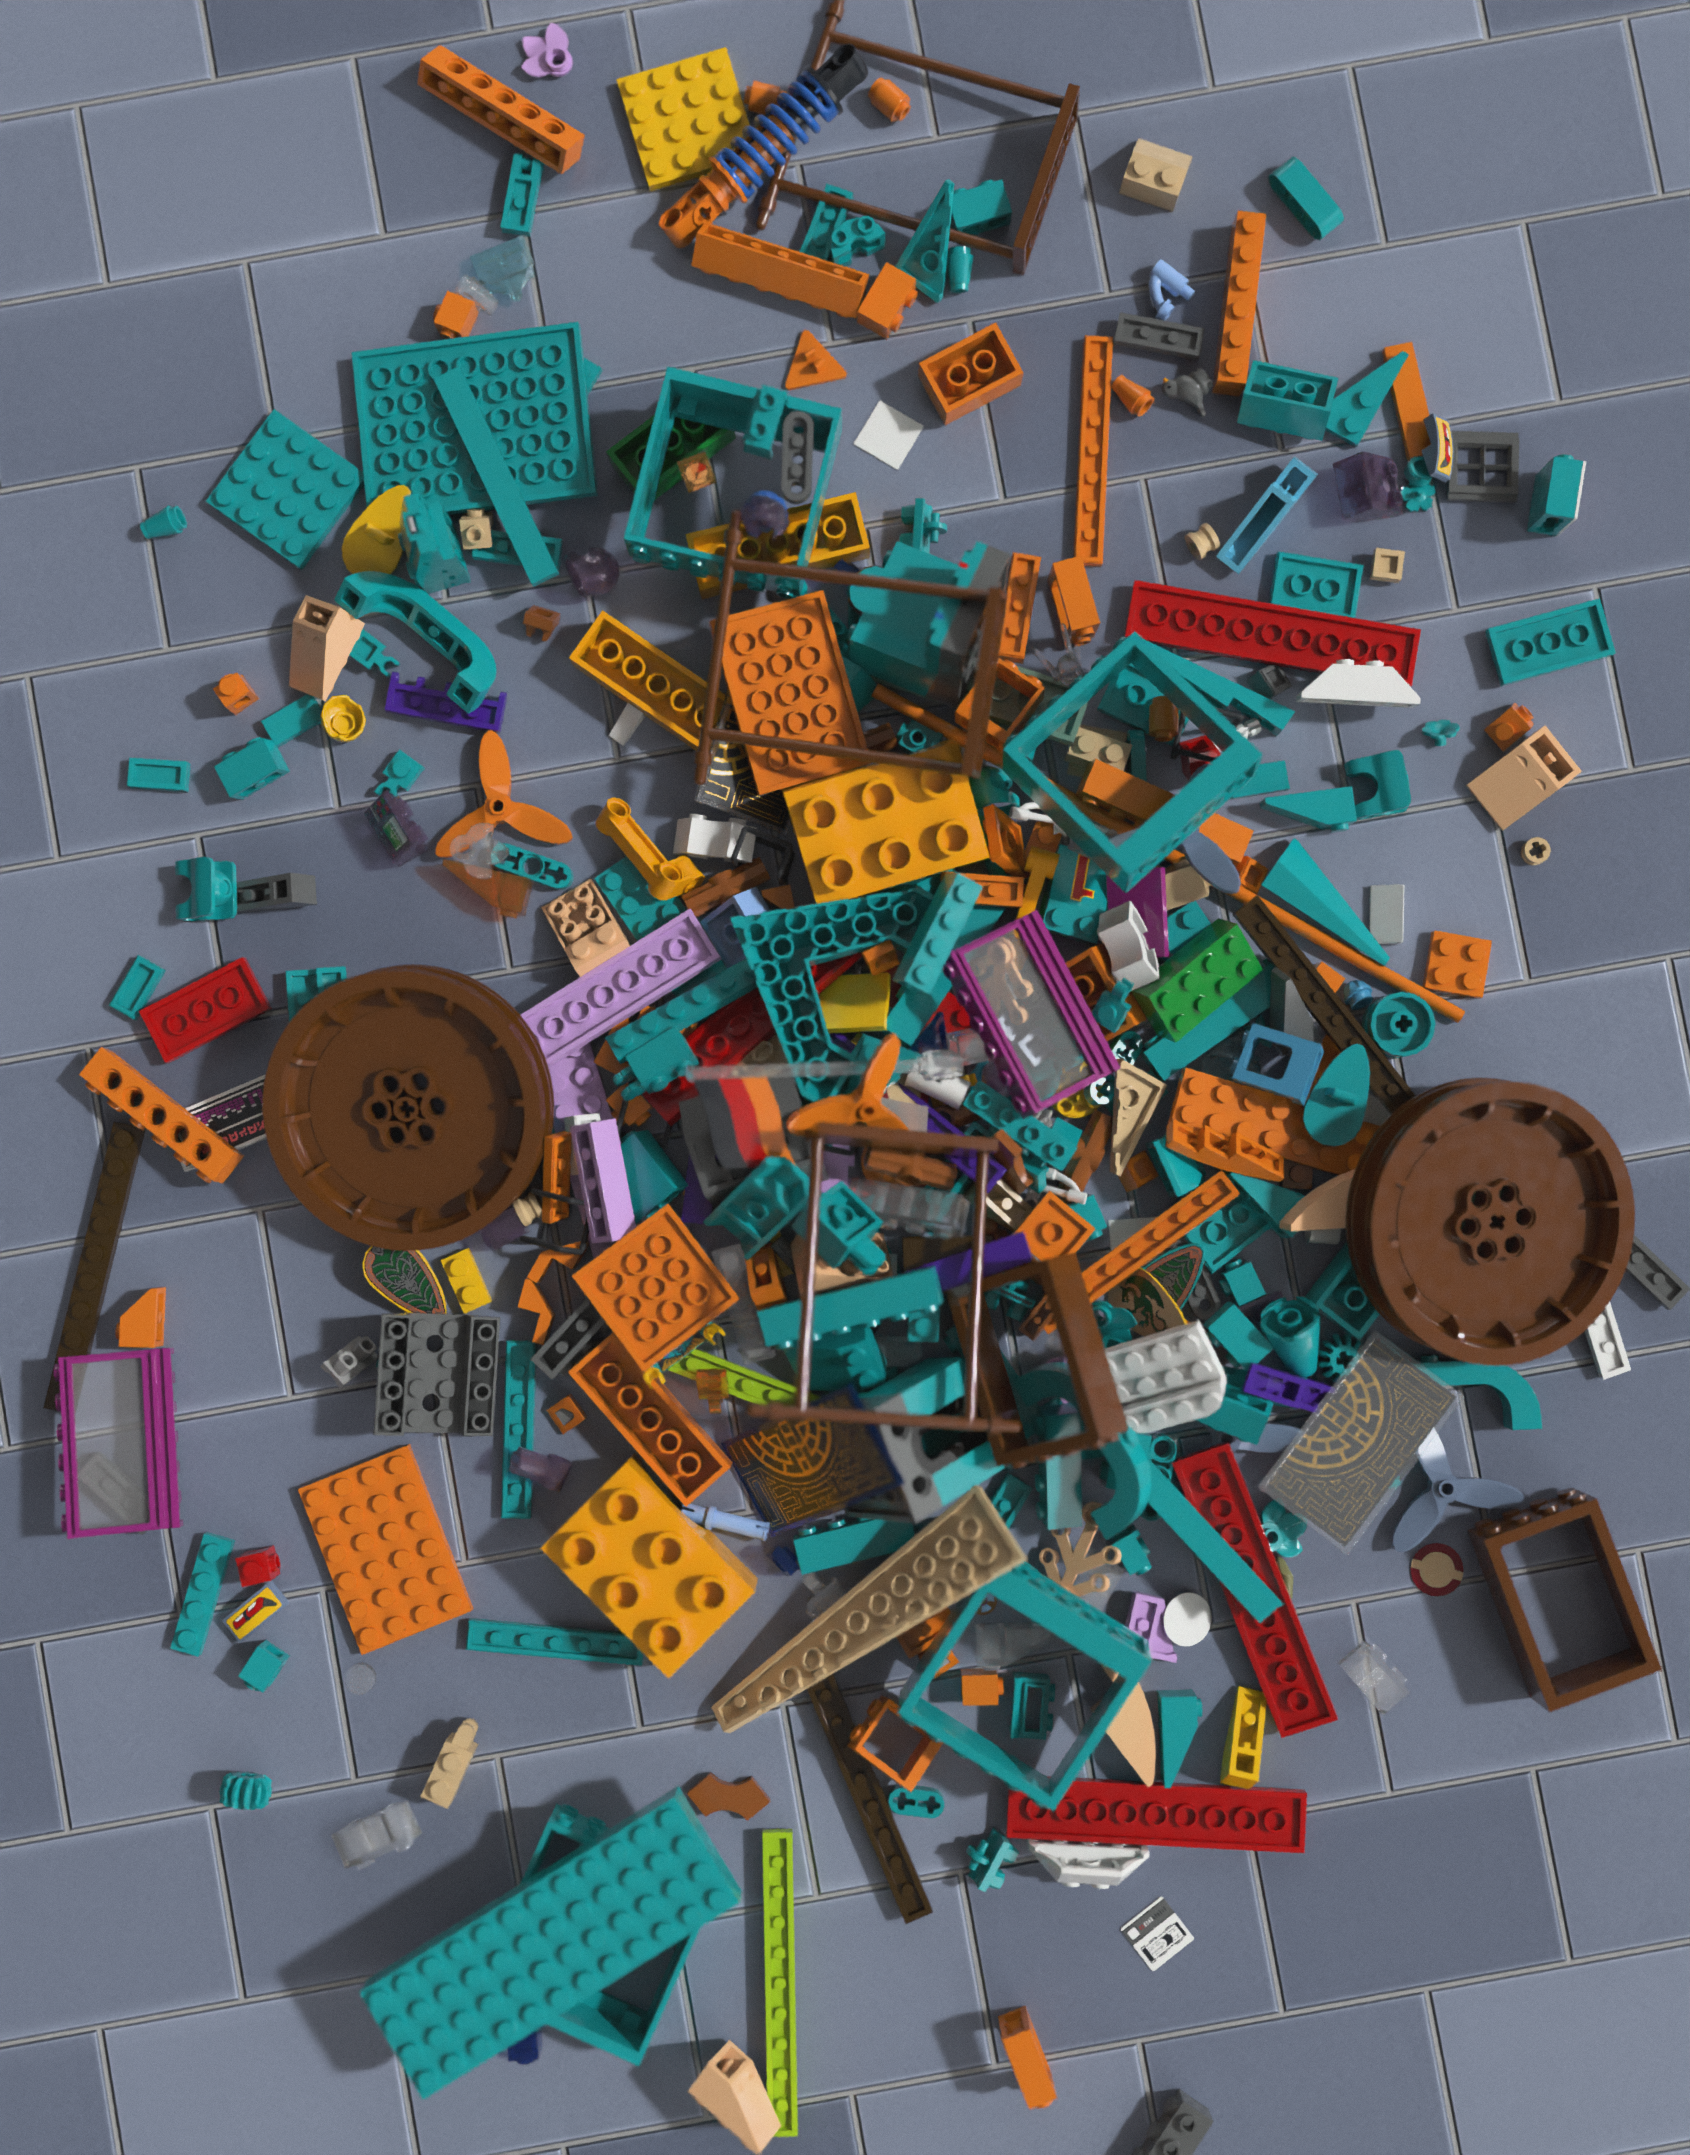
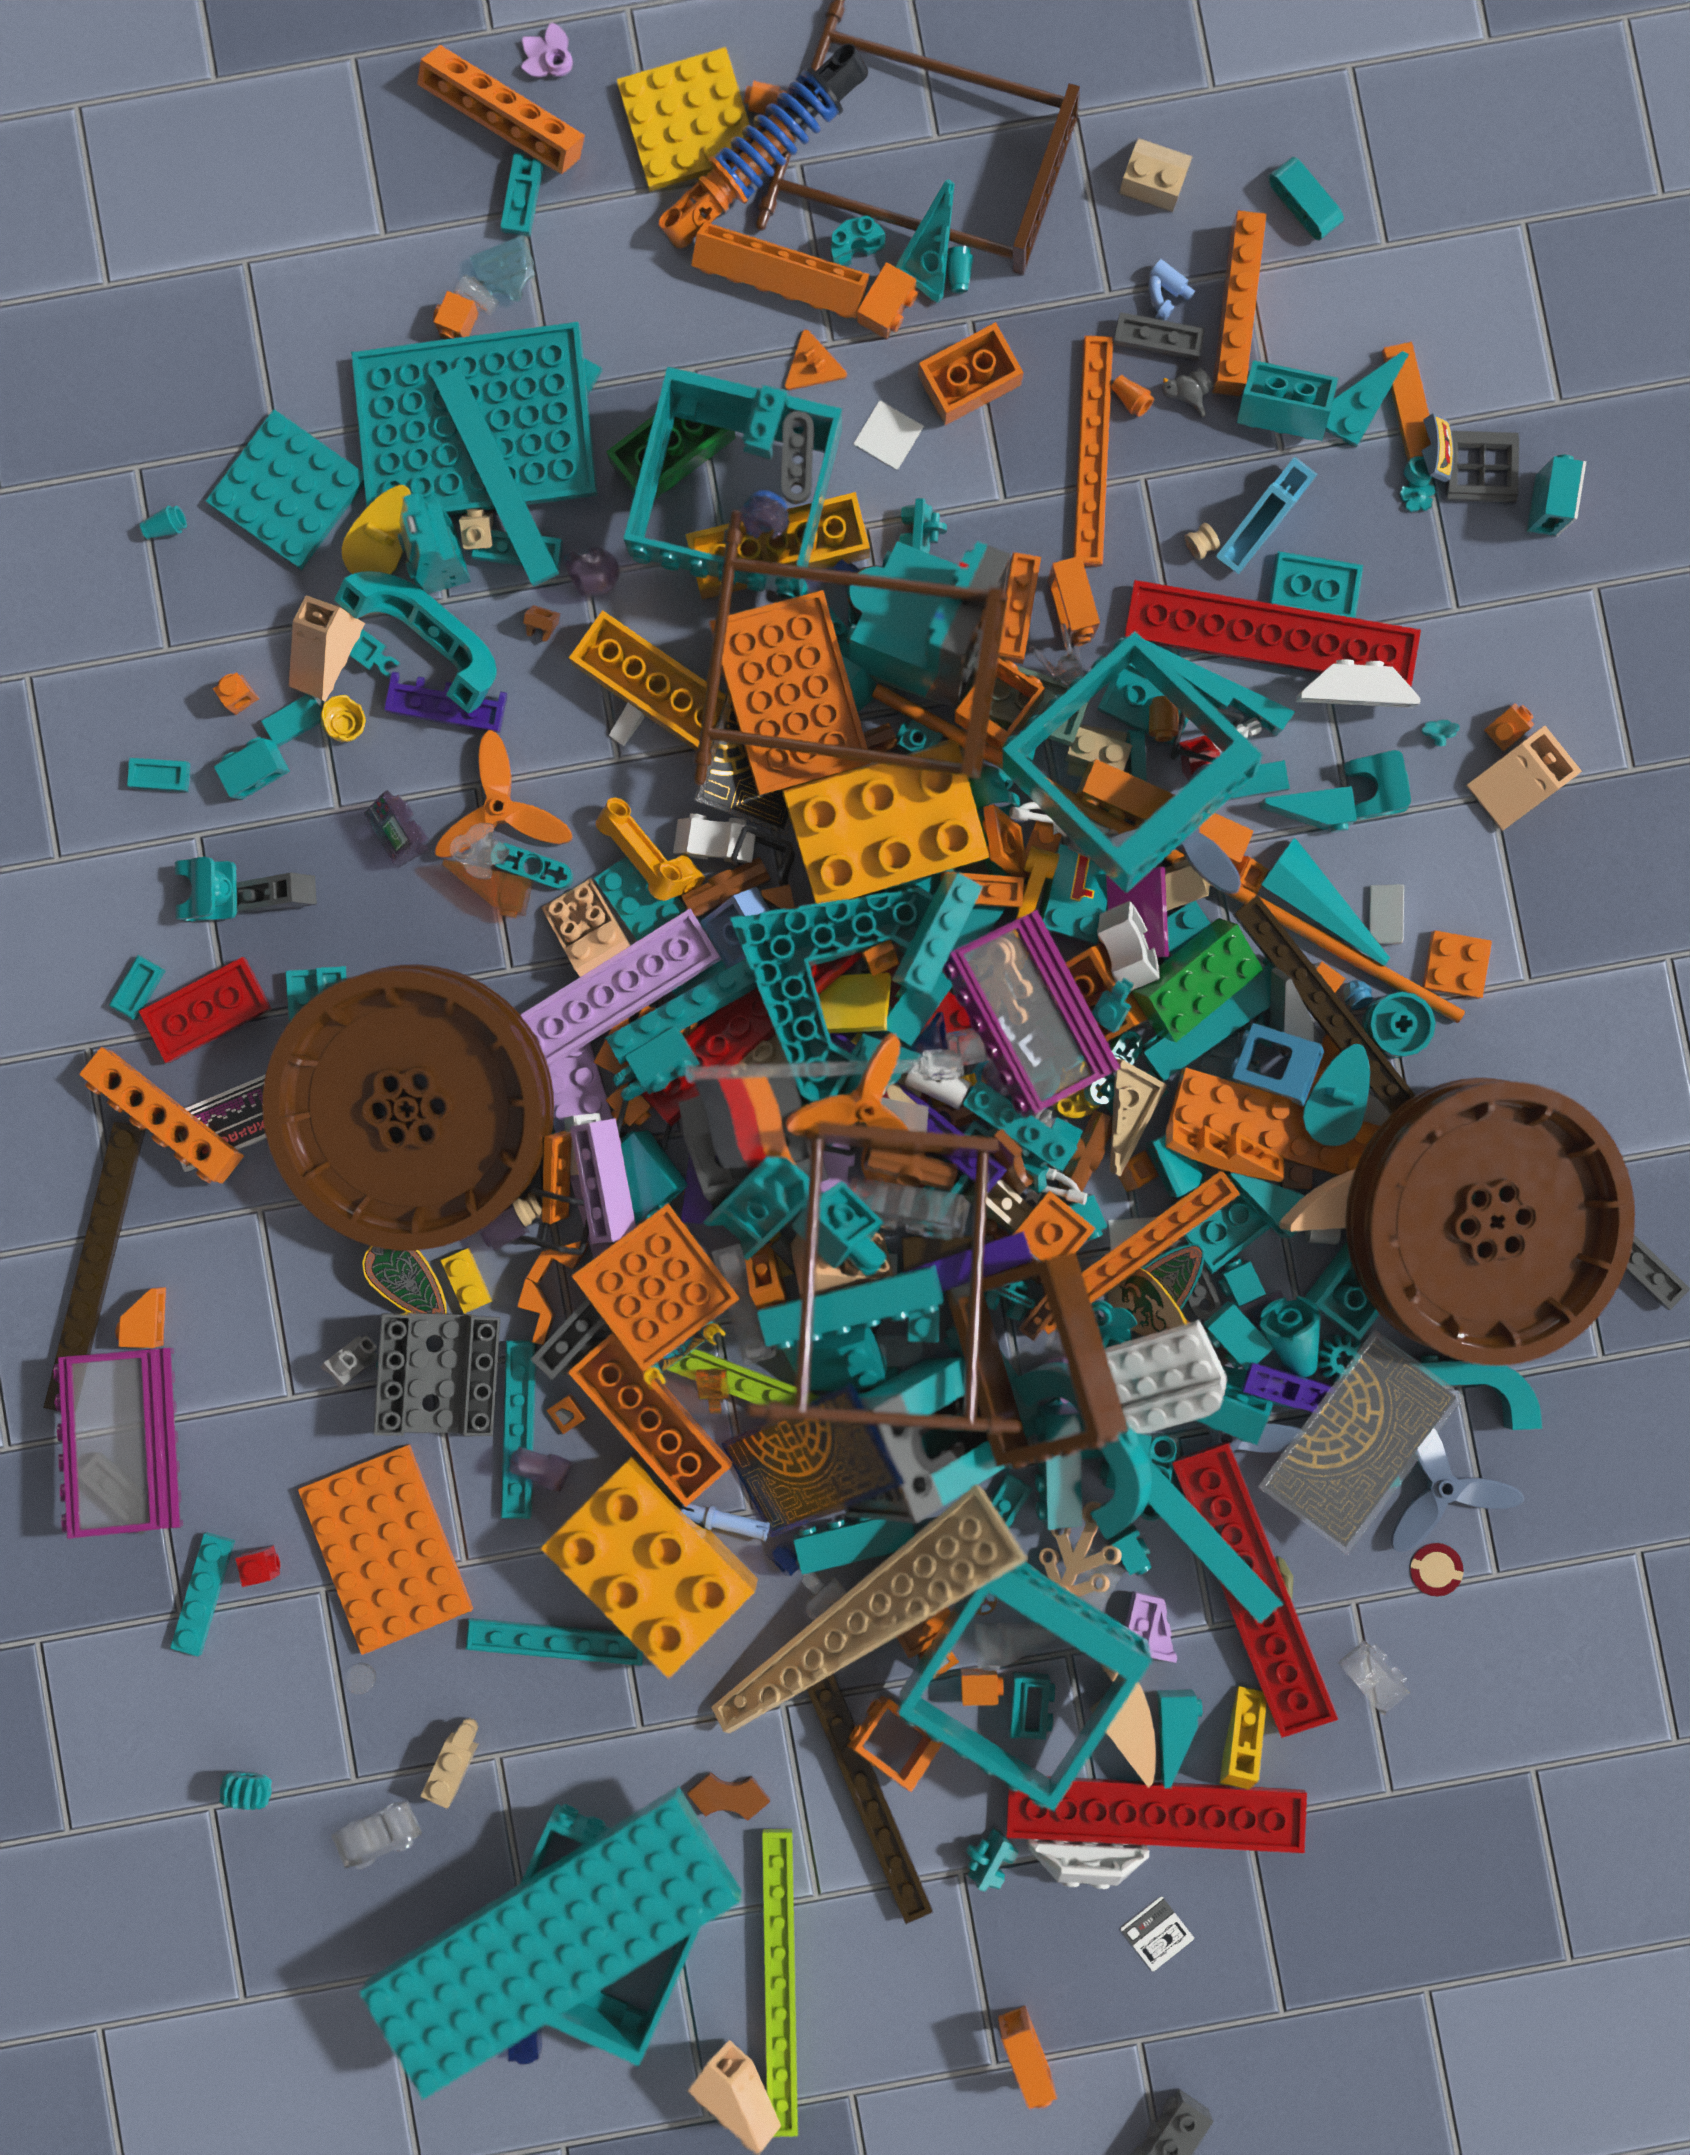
slope [222,1580,290,1643] -> none
teal brick [238,1640,290,1693] -> none
teal plate [374,749,425,805] -> none
clear orange tile [677,452,716,493] -> none
teal plate [800,183,854,261] -> none
orange brick [868,77,911,122] -> none
teal beam [888,1784,945,1818] -> none
teal brick [951,179,1012,235] -> none
white sticker [1164,1592,1212,1646] -> none
dark grey slope [1247,664,1292,699] -> none
teal plate [1261,1498,1307,1558] -> none
clear purple slope [1332,451,1403,523] -> none
tan plate [1370,548,1405,583] -> none
reddish brown door [1467,1488,1663,1713] -> none
teal plate [1485,598,1616,687] -> none
tan bush [1521,837,1551,866] -> none
white hinge [1585,1302,1631,1380] -> none

